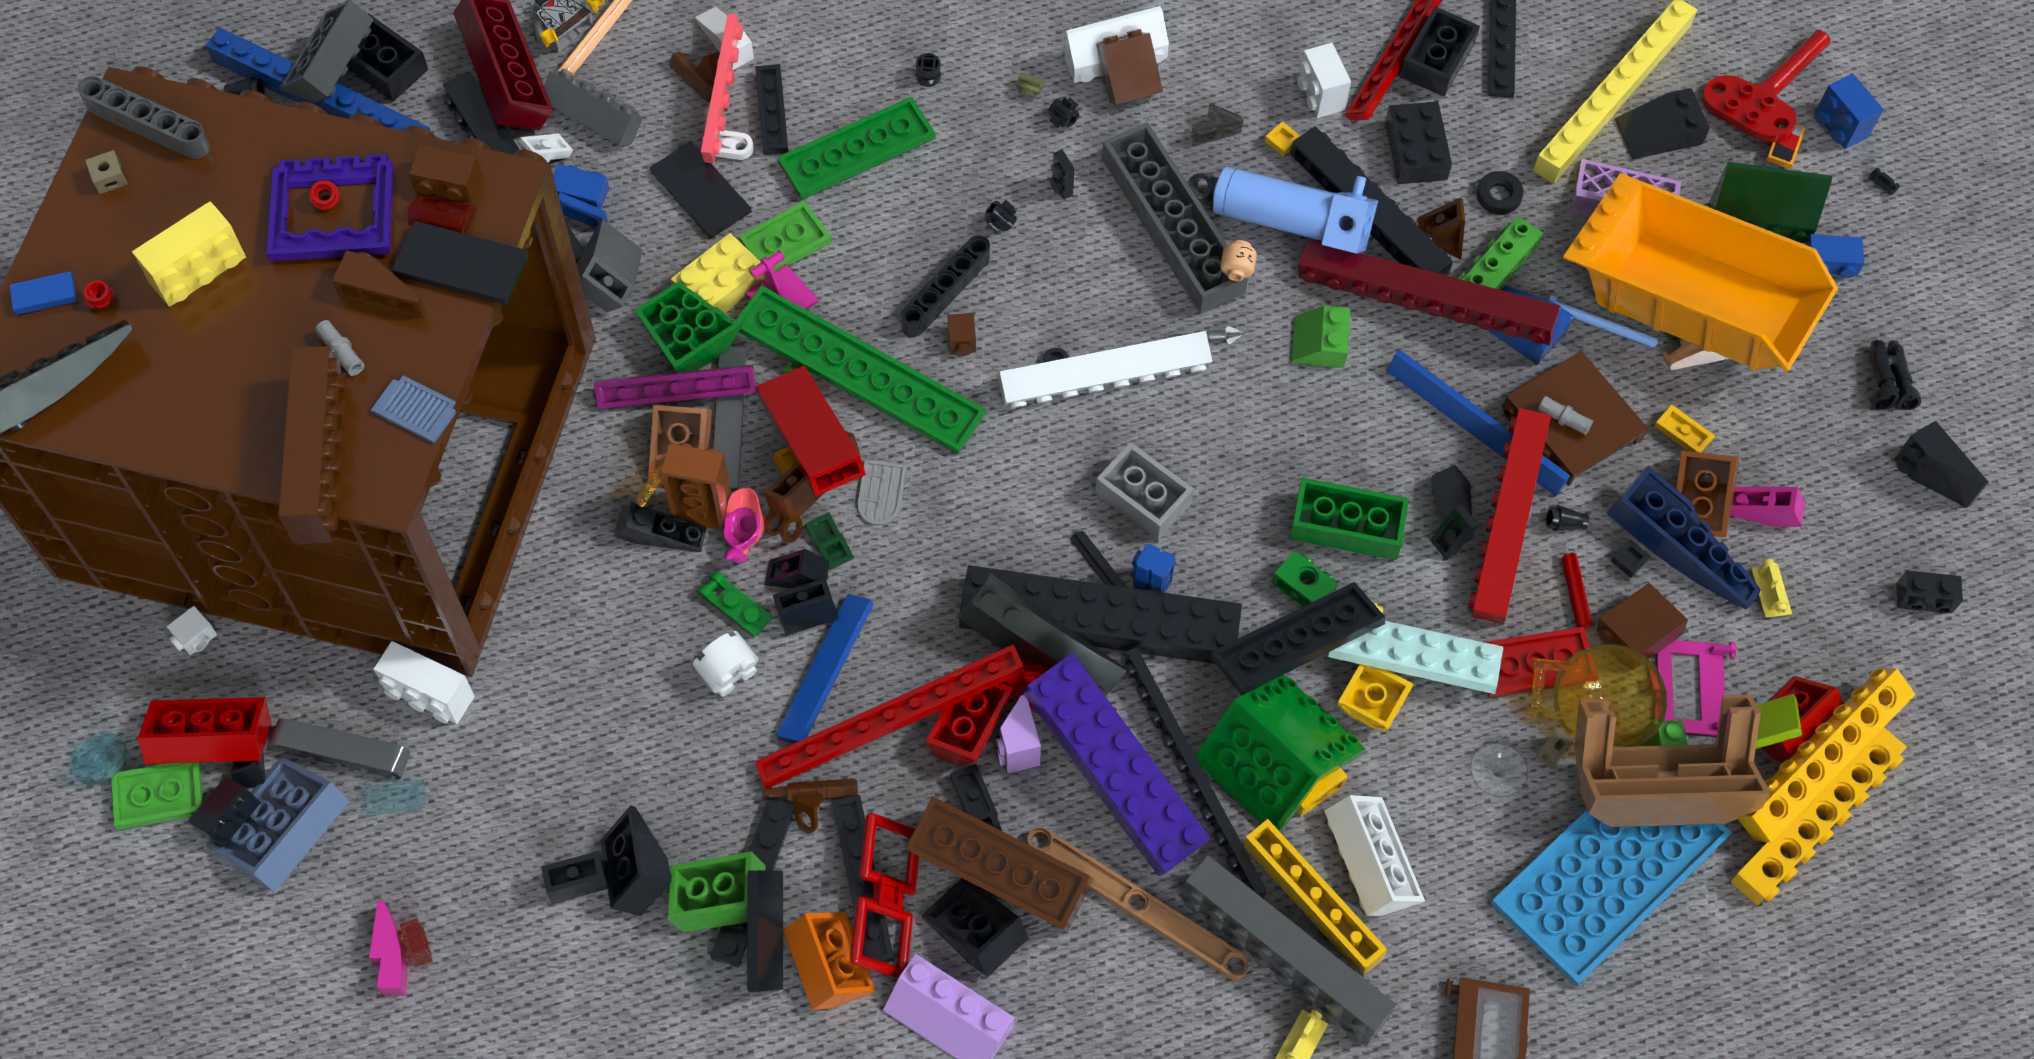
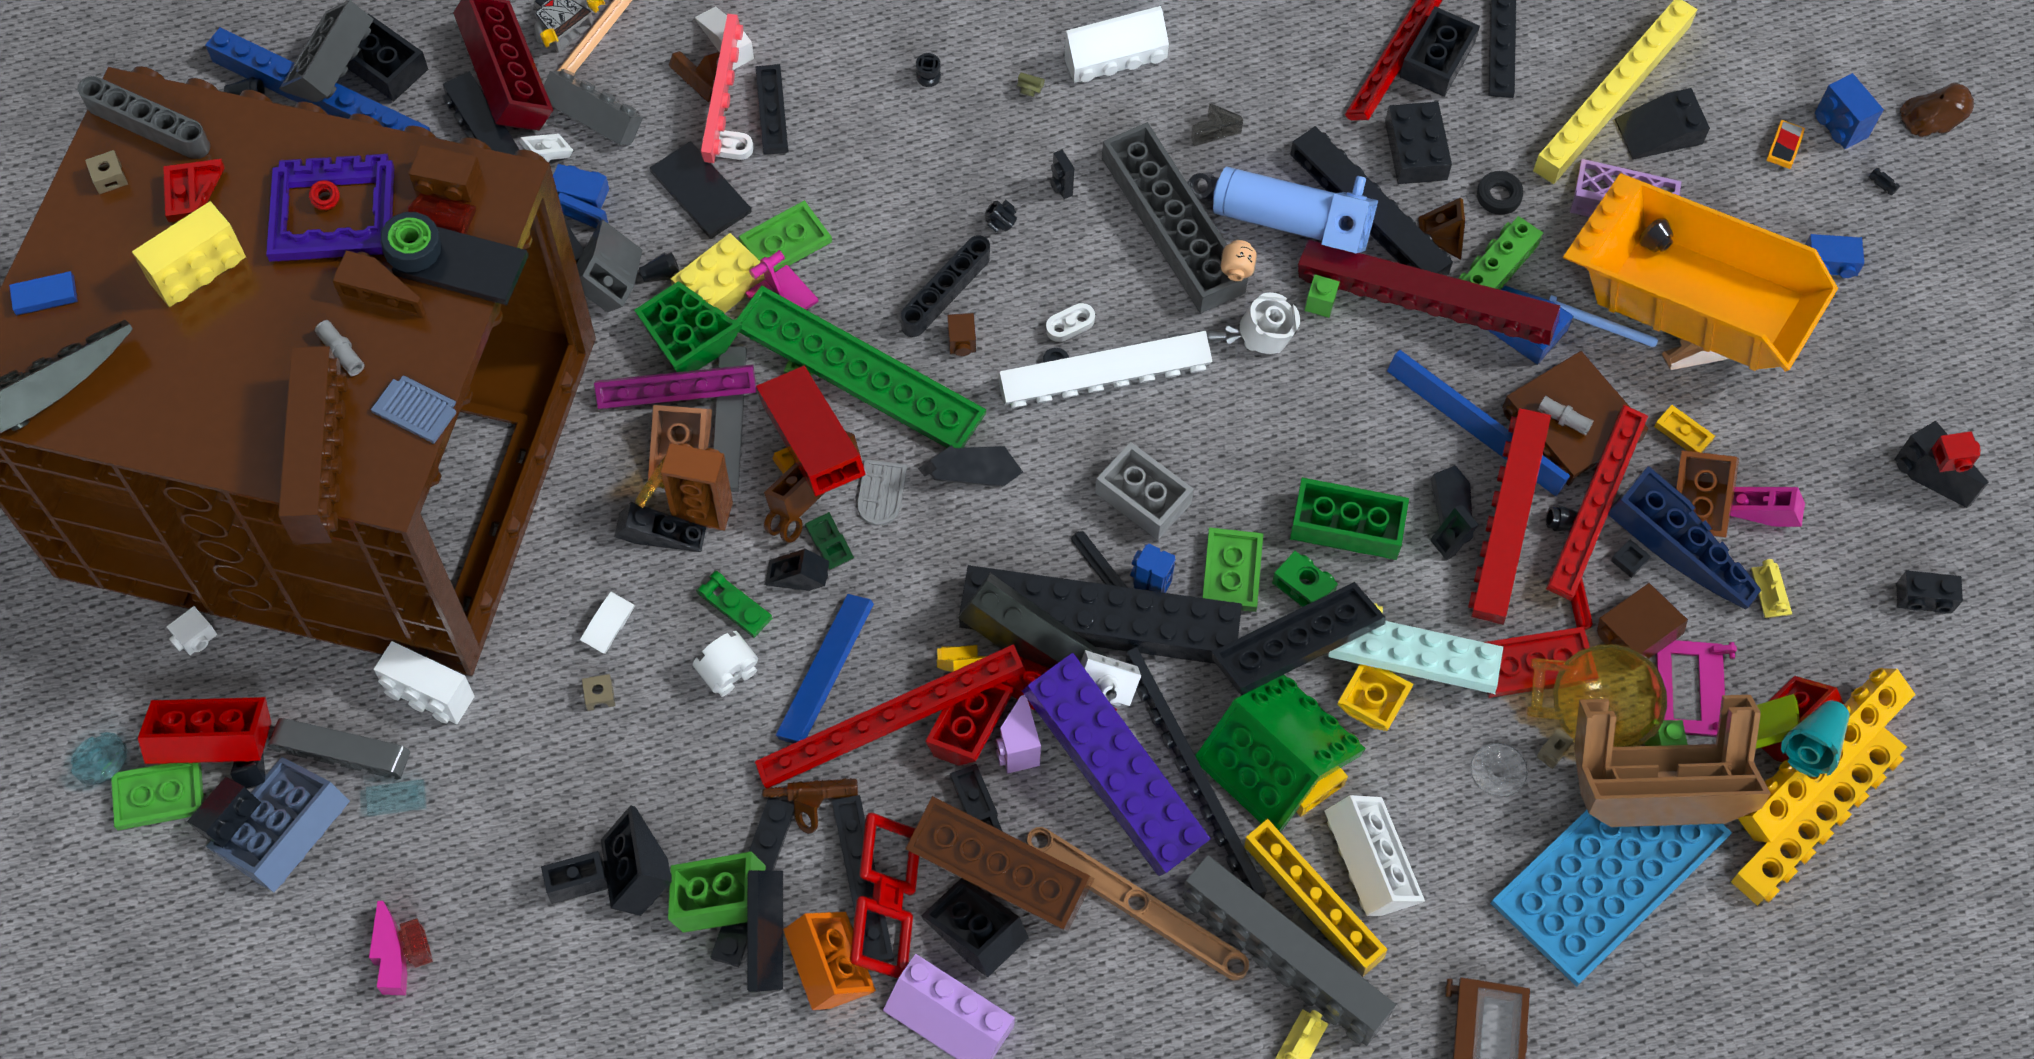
red plate [84,280,115,309] -> none
dark pink hair [723,488,765,563] -> none
black brick [773,578,839,636] -> none
green plate [777,96,936,200] -> none
black gear [1048,97,1079,128] -> none
reddish brown brick [1096,29,1163,105] -> none
yellow plate [1264,121,1300,156] -> none
bright green slope [1292,305,1350,368] -> none
white brick [1297,43,1351,118] -> none
red piece [1702,30,1830,143] -> none
dark green slope [1708,162,1832,243] -> none
black piece [1870,340,1921,410] -> none
none -> red wing [163,159,225,222]
none -> wheel [380,212,441,272]
none -> white slope [580,592,635,654]
none -> dark tan piece [582,674,616,711]
none -> black cone [639,252,680,282]
none -> black piece [918,445,1023,487]
none -> yellow slope [937,645,986,672]
none -> white plate [1046,303,1095,342]
none -> white brick [1081,650,1141,706]
none -> bright green plate [1202,527,1263,612]
none -> white brick [1240,293,1300,354]
none -> bright green brick [1304,275,1340,318]
none -> red tile [1546,405,1648,601]
none -> black cone [1639,219,1674,252]
none -> teal cone [1781,700,1850,777]
none -> reddish brown piece [1900,83,1974,137]
none -> red brick [1931,431,1981,472]

